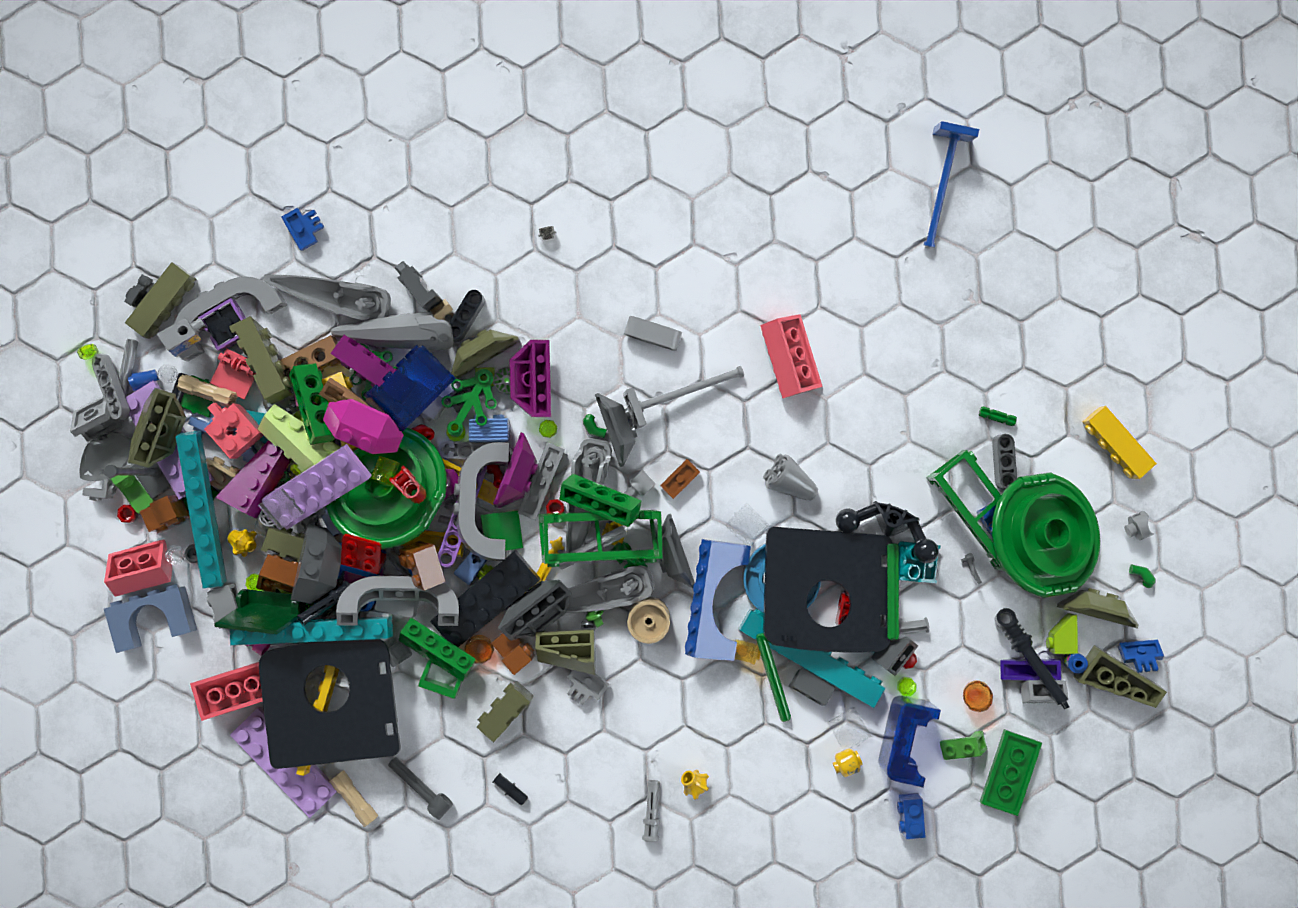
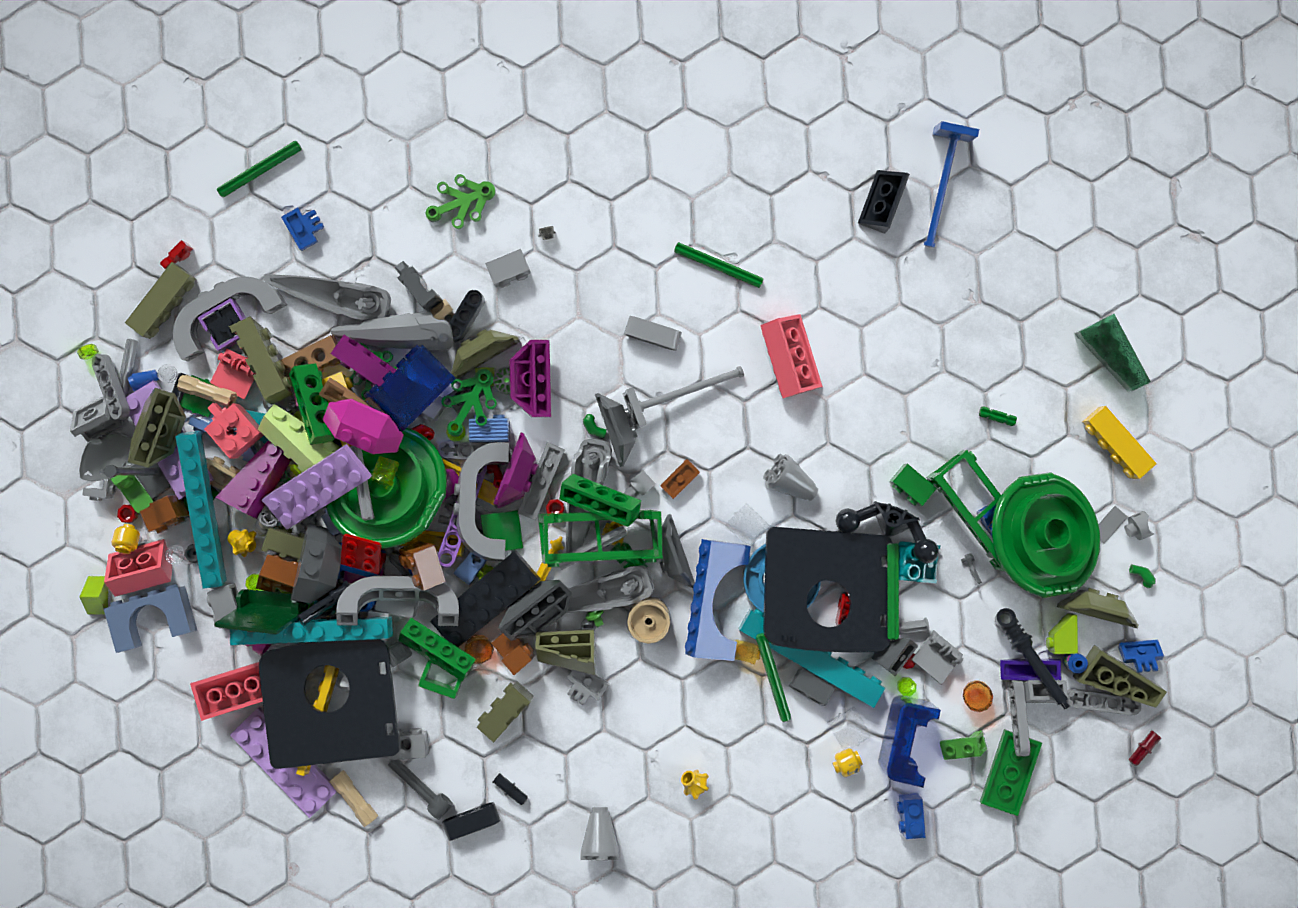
dark grey plate [124,274,153,307] -> none
light grey torso [157,318,207,357] -> none
clear piece [258,488,304,530] -> none
red piece [389,465,426,503] -> none
clear neon green tile [539,419,558,438] -> none
light grey pin [642,780,660,842] -> none
dark grey beam [992,434,1017,489] -> none
none -> lime slope [79,576,109,615]
none -> yellow head [111,524,140,554]
none -> red plate [159,240,193,269]
none -> green axle [217,141,302,197]
none -> light grey axle [350,446,374,521]
none -> light grey brick [387,728,429,760]
none -> bright green plant [425,174,496,229]
none -> black beam [442,802,501,841]
none -> light grey brick [485,249,531,288]
none -> light grey cone [580,807,619,861]
none -> green axle [674,242,764,288]
none -> black slope [858,170,910,234]
none -> green brick [889,463,937,506]
none -> light grey hinge [912,630,963,685]
none -> light grey beam [1008,680,1030,756]
none -> light grey beam [1067,689,1142,715]
none -> clear green wedge [1074,314,1151,392]
none -> light grey sticker [1099,506,1128,544]
none -> dark red axle [1129,730,1162,766]

